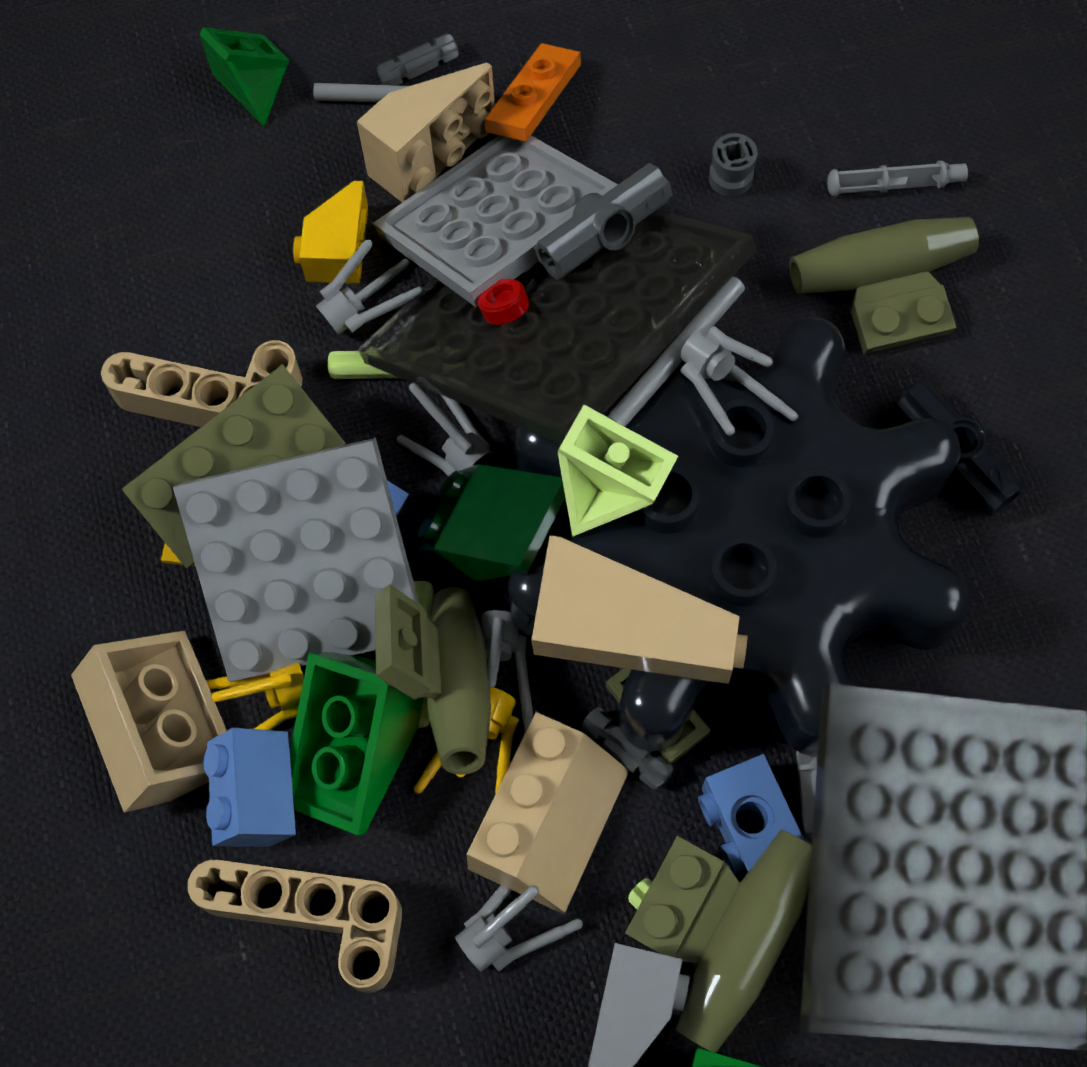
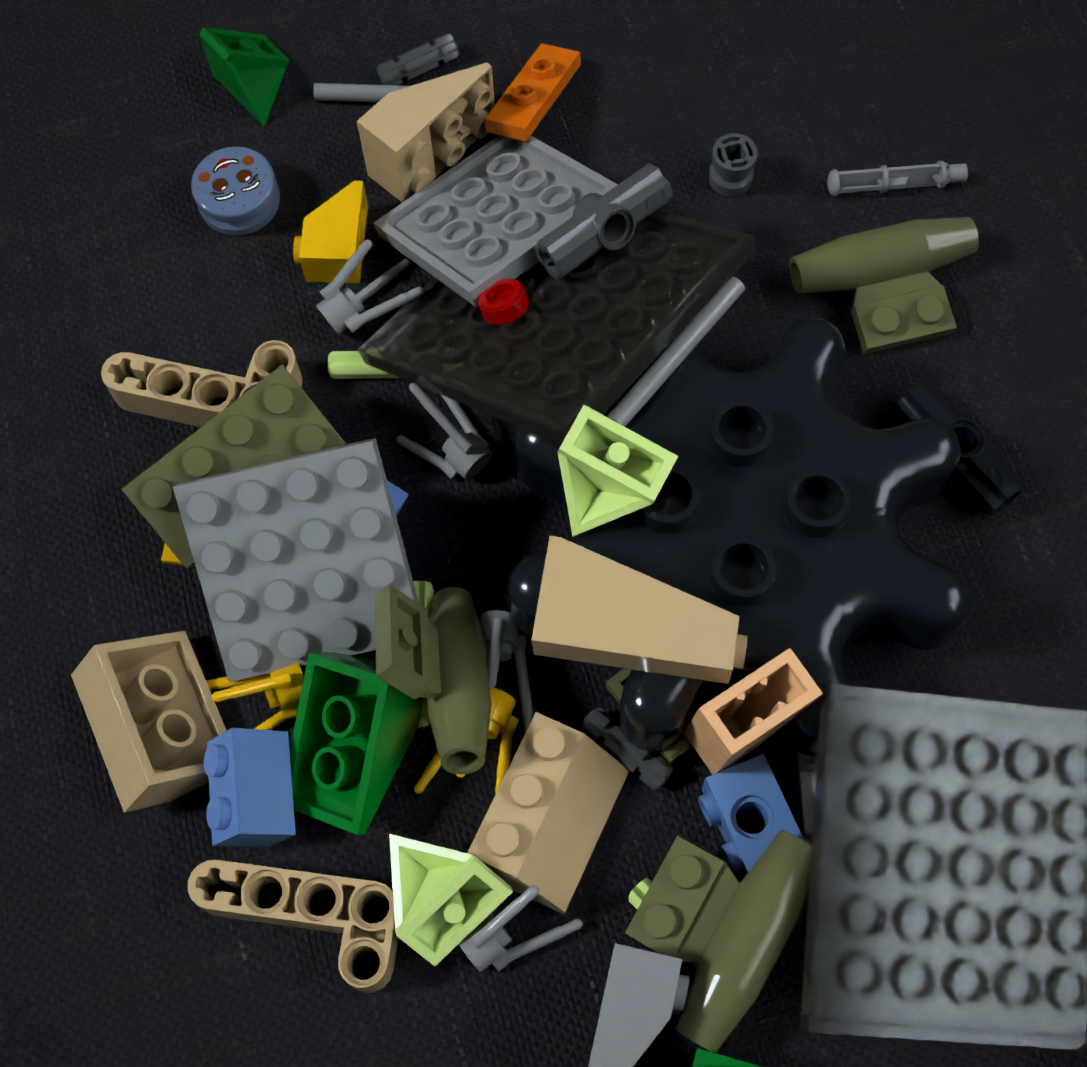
dark green slope [413,464,566,585] -> none
light grey plant [681,326,798,436] -> none
none -> sand blue head [191,146,280,236]
none -> yellowish green slope [389,834,513,966]
none -> light nougat slope [684,648,823,775]

